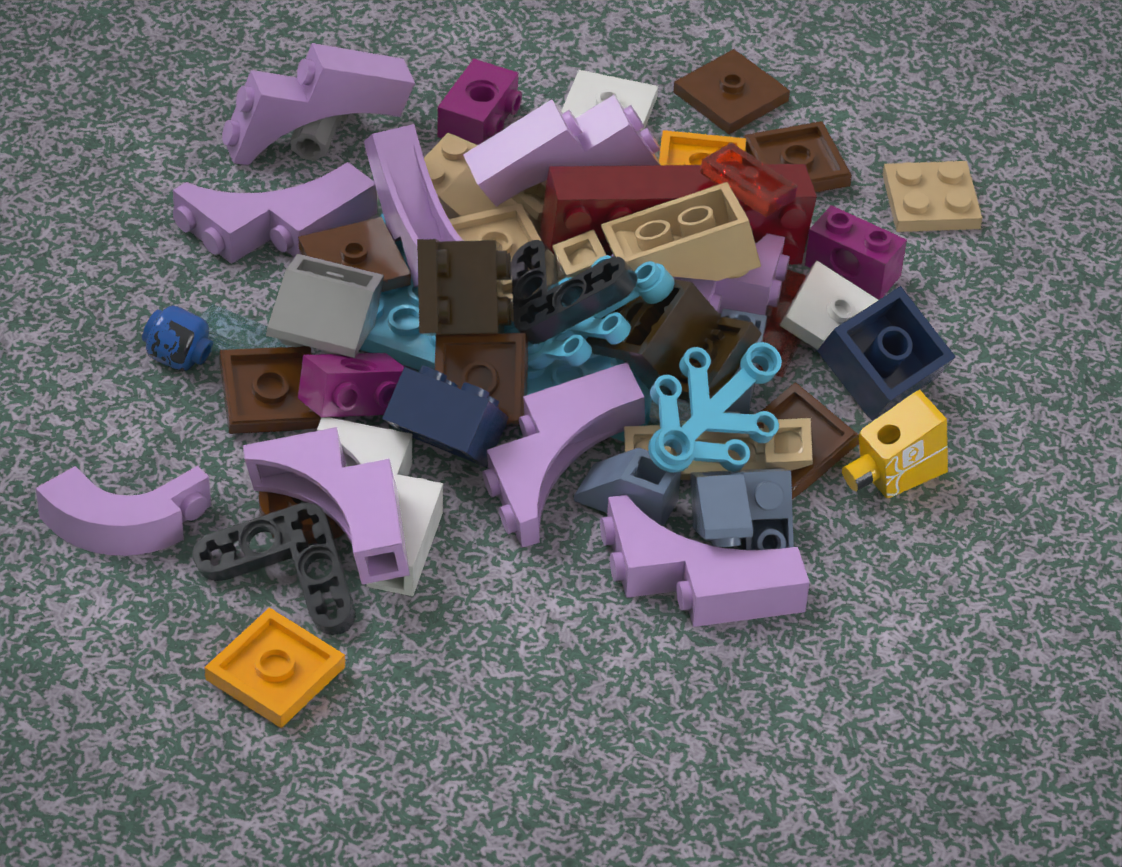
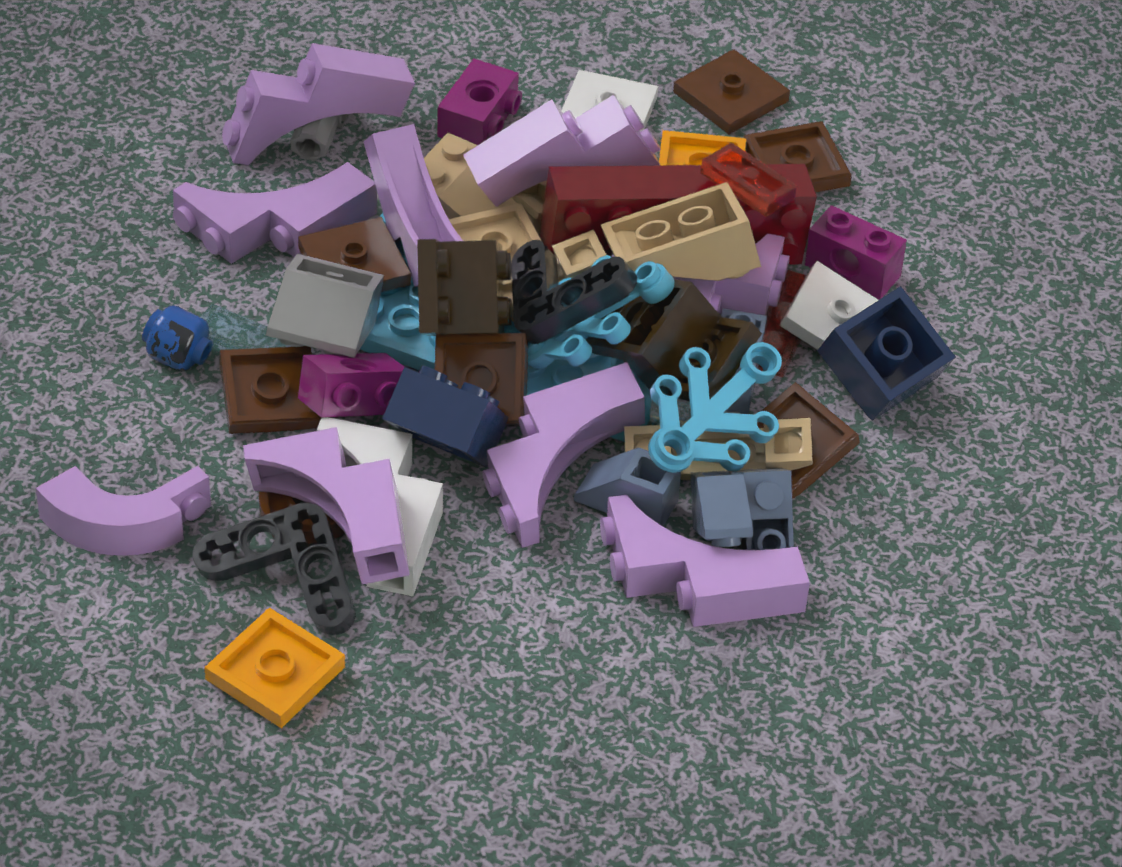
yellow torso [842,390,948,498] -> none
tan plate [883,161,982,232] -> none

